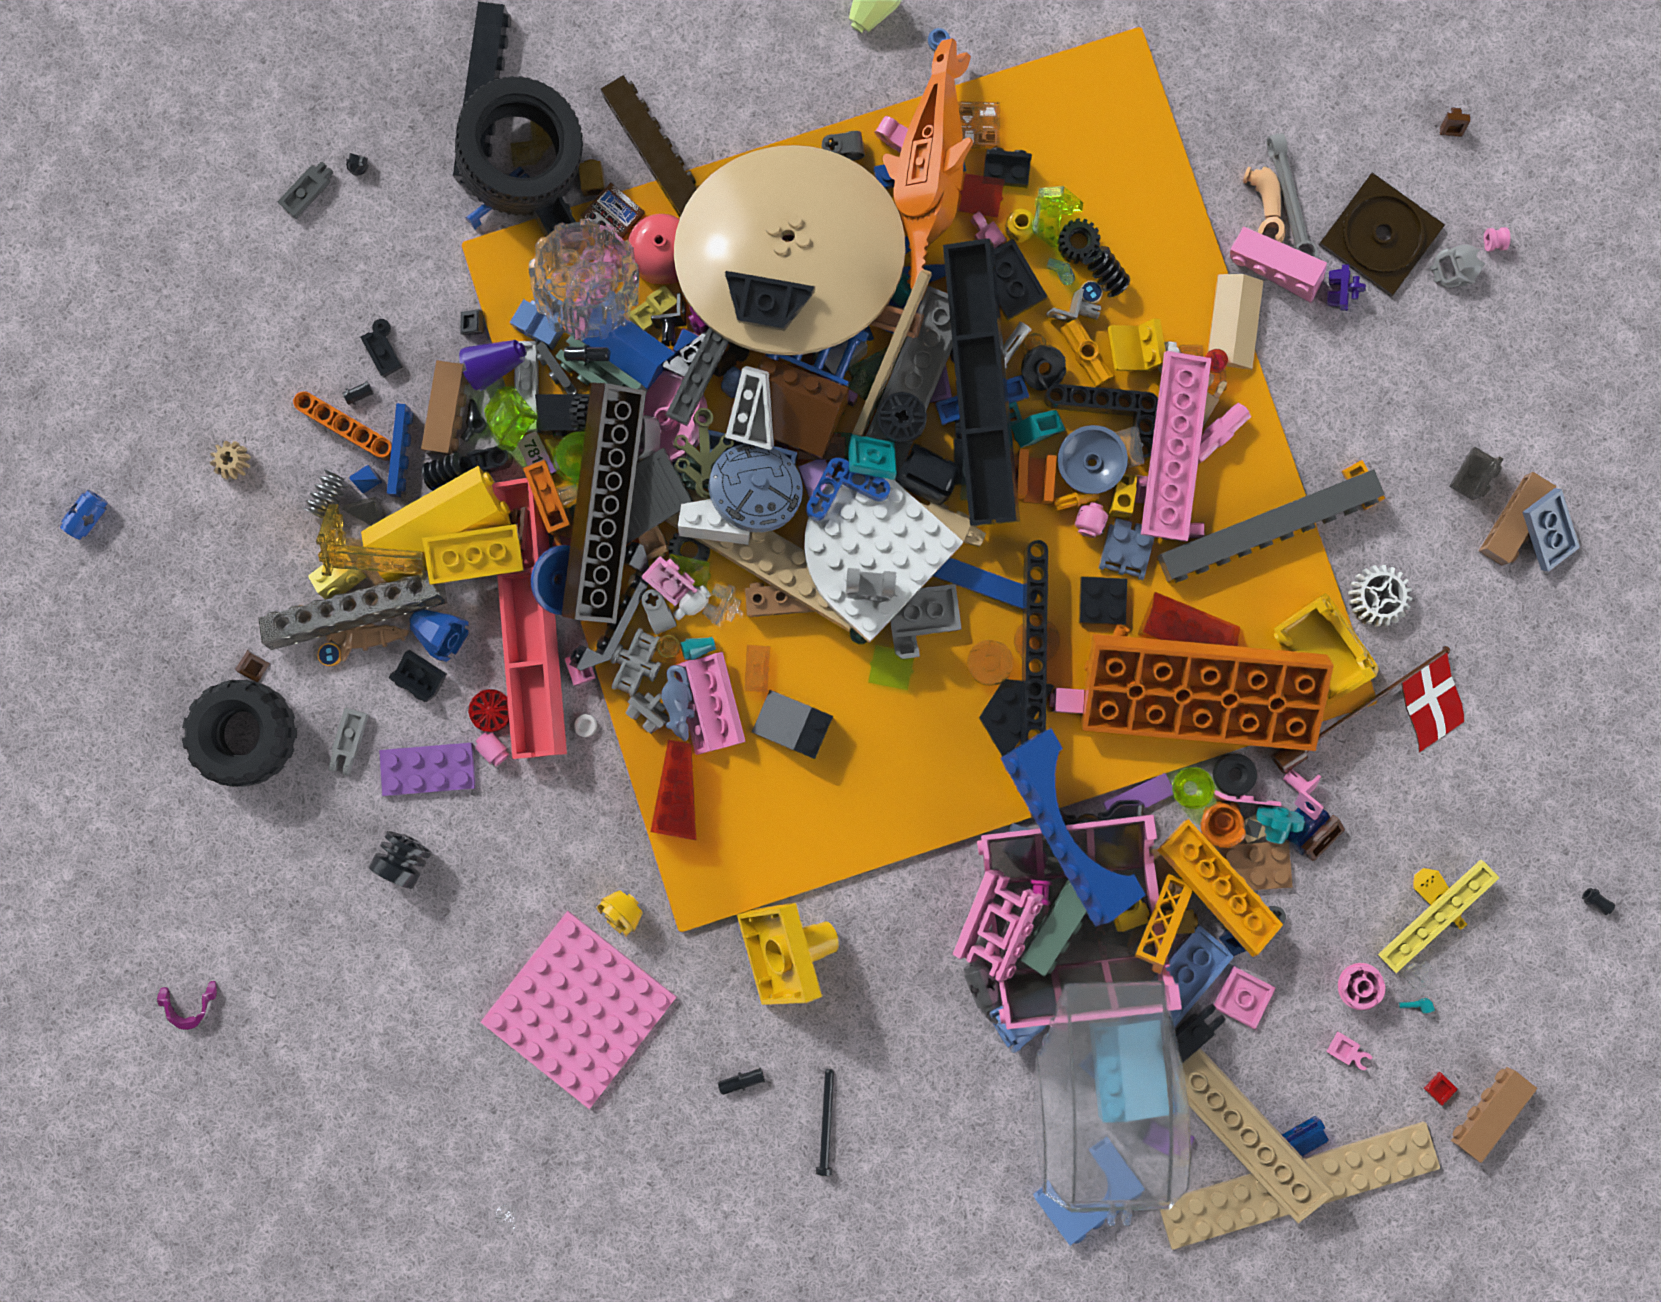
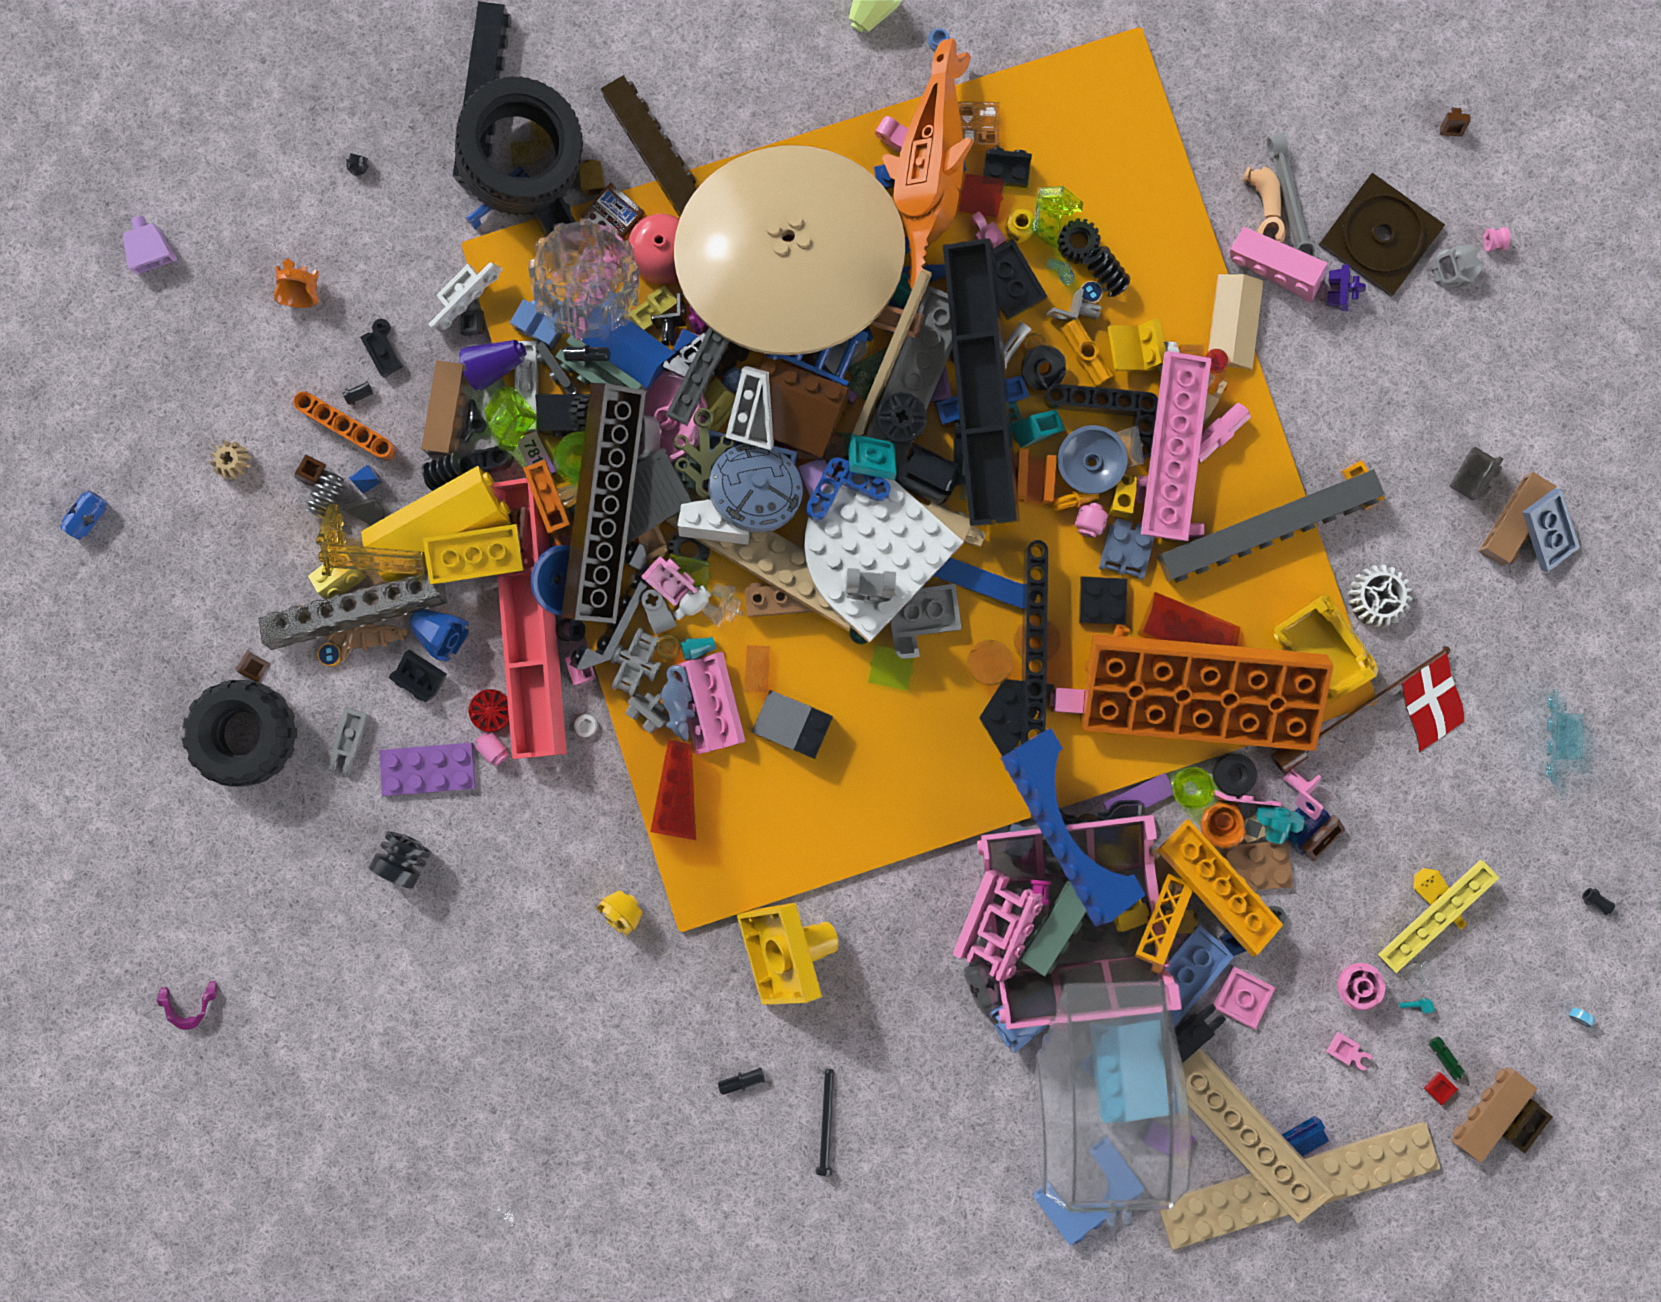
dark grey hinge [277,162,333,219] -> none
blue plate [387,403,414,497] -> none
bright pink plate [481,911,677,1109] -> none
black wing [725,270,815,331] -> none
dark grey piece [822,131,865,161] -> none
none -> lavender torso [123,216,177,275]
none -> orange hair [273,258,319,308]
none -> reddish brown slope [294,454,327,488]
none -> white bracket [428,262,503,331]
none -> black wheel [556,619,586,642]
none -> light yellow panel [704,377,736,431]
none -> dark green axle [1429,1037,1465,1080]
none -> dark brown bracket [1502,1099,1553,1154]
none -> clear light blue bracket [1546,689,1584,782]
none -> medium azure tile [1568,1008,1595,1027]

